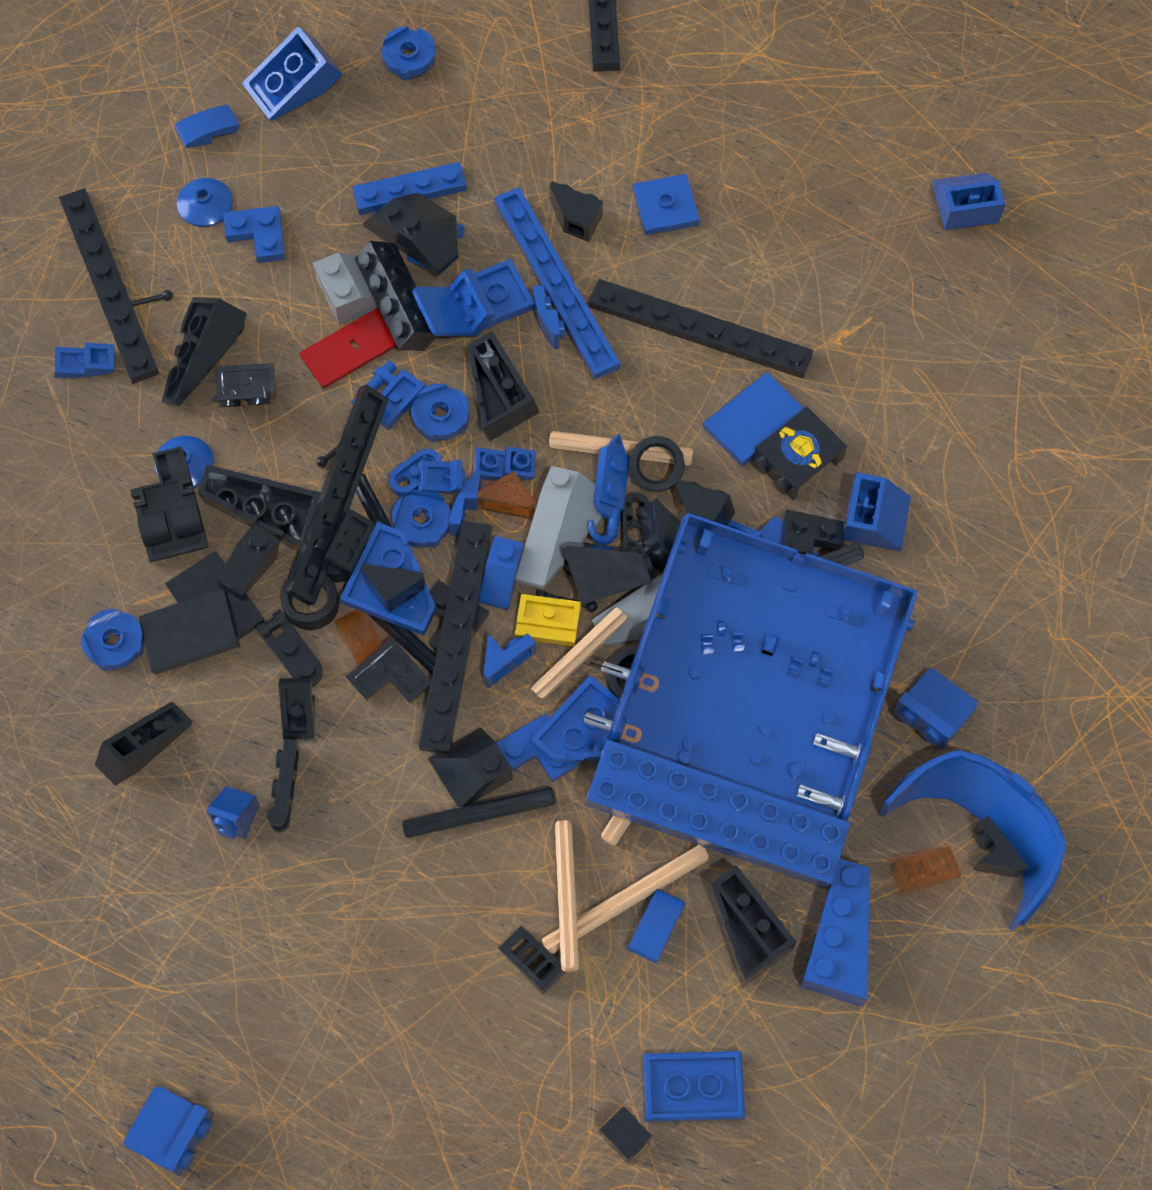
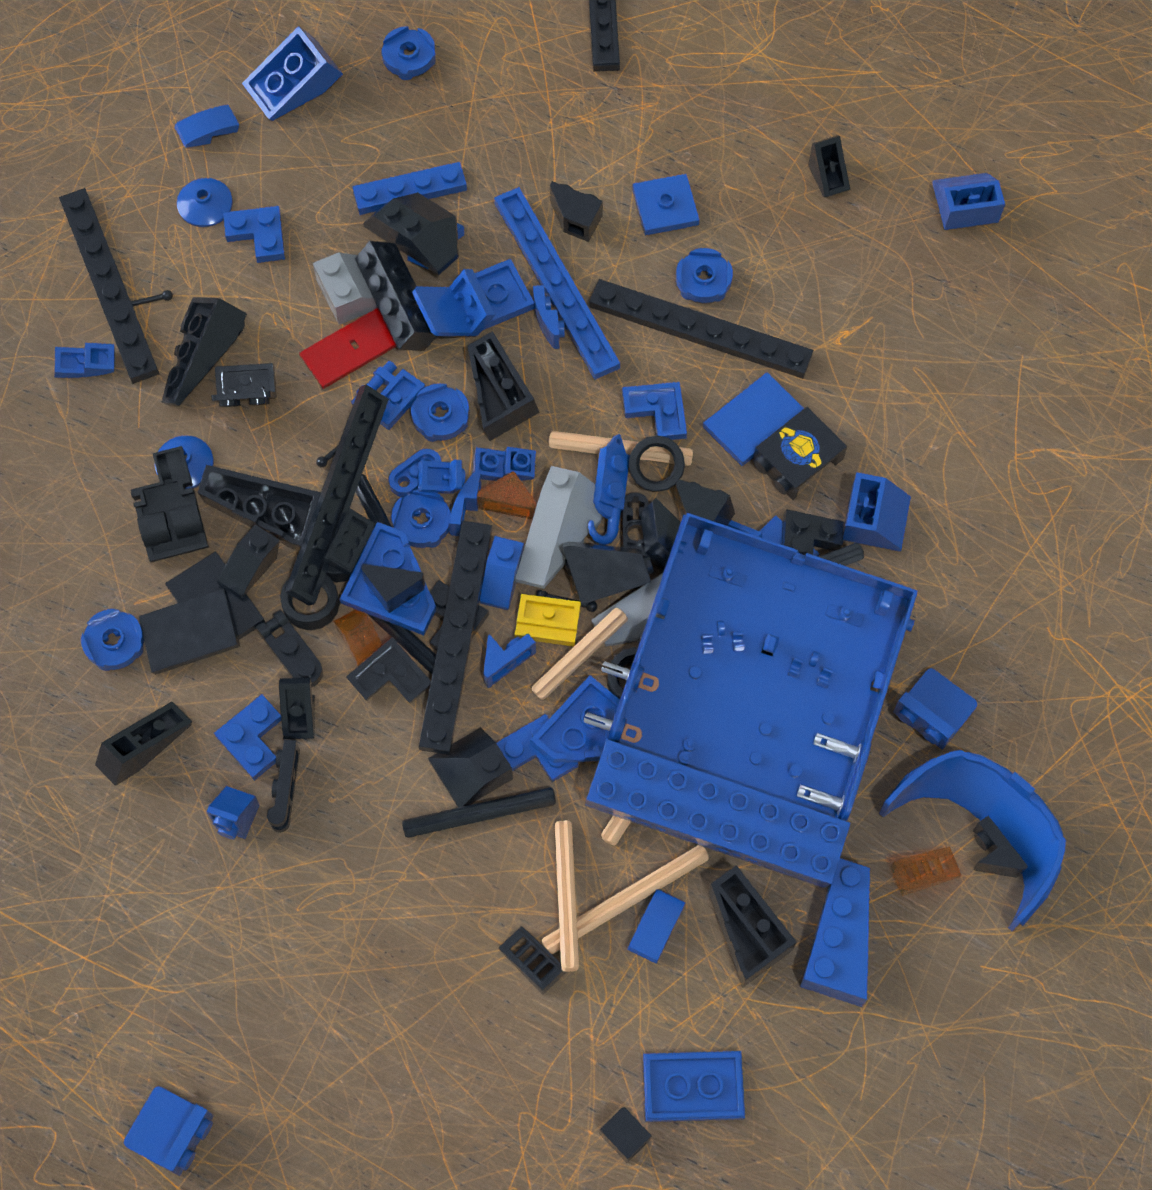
none -> blue plate [214,694,282,781]
none -> blue plate [622,382,687,440]
none -> blue plate [676,248,733,303]
none -> black slope [808,135,850,197]

